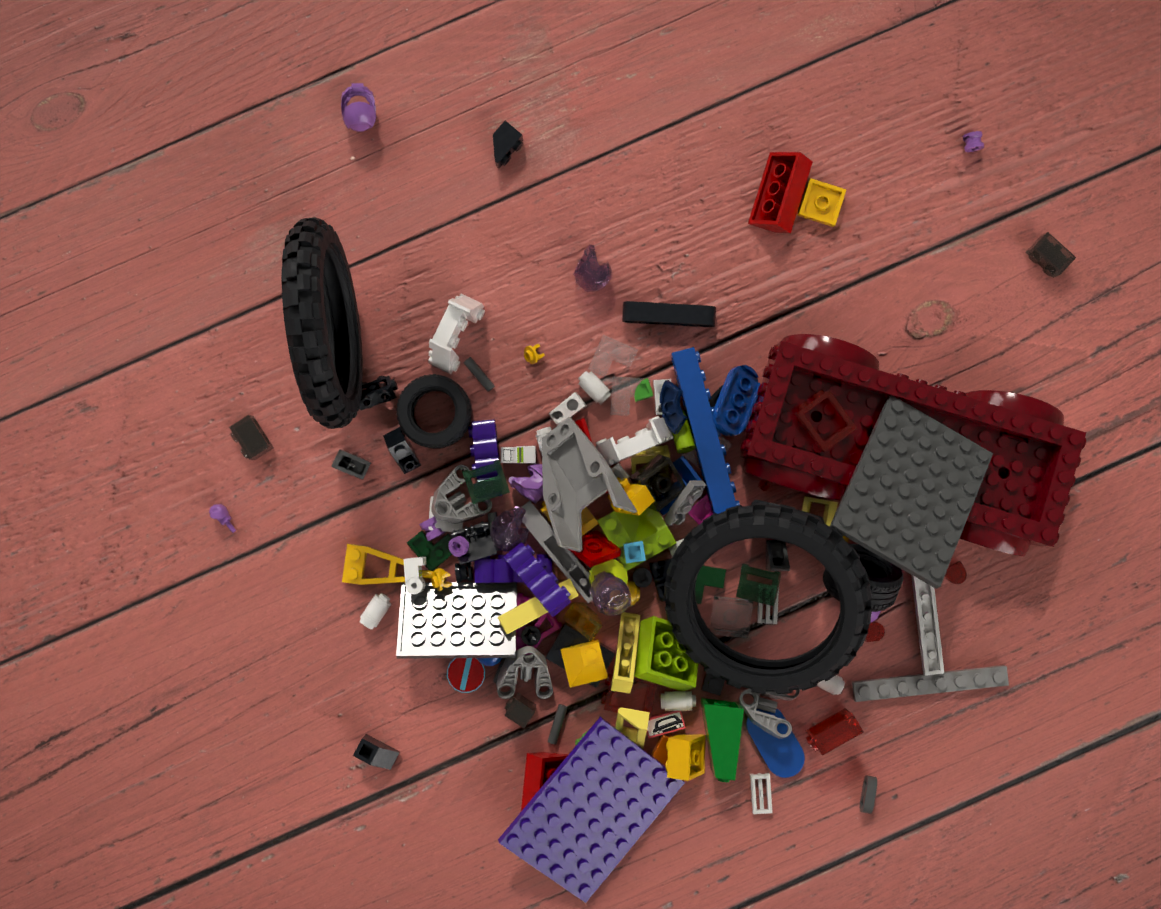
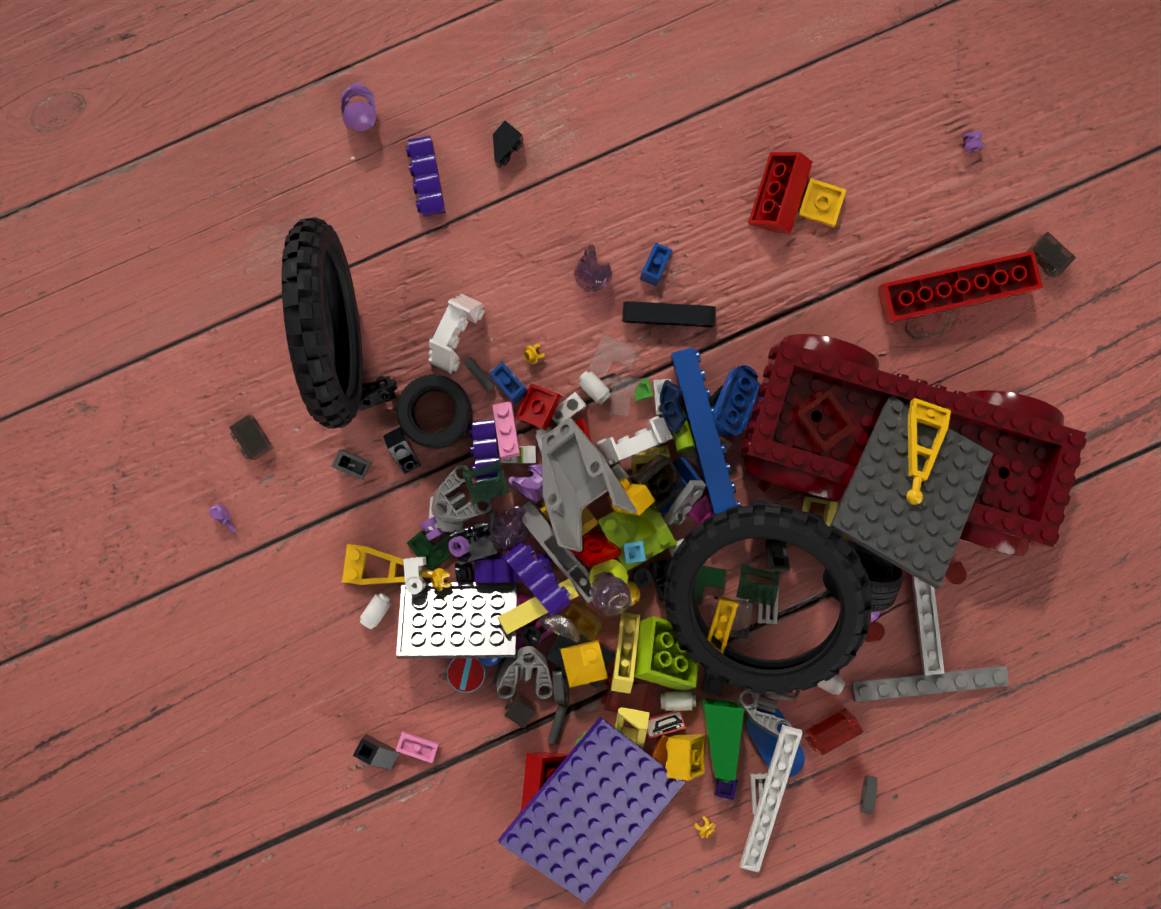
none -> bright pink plate [396,731,439,763]
none -> dark purple brick [406,136,446,217]
none -> blue slope [489,362,528,404]
none -> bright pink plate [492,401,520,459]
none -> red plate [515,383,562,431]
none -> clear tile [539,614,581,643]
none -> dark grey beam [553,668,569,705]
none -> blue slope [640,242,672,286]
none -> yellow plate [694,816,716,838]
none -> yellow tile [700,596,739,666]
none -> dark purple tile [714,778,738,800]
none -> white tile [740,725,802,873]
none -> red brick [878,250,1043,325]
none -> yellow plate [906,398,951,505]

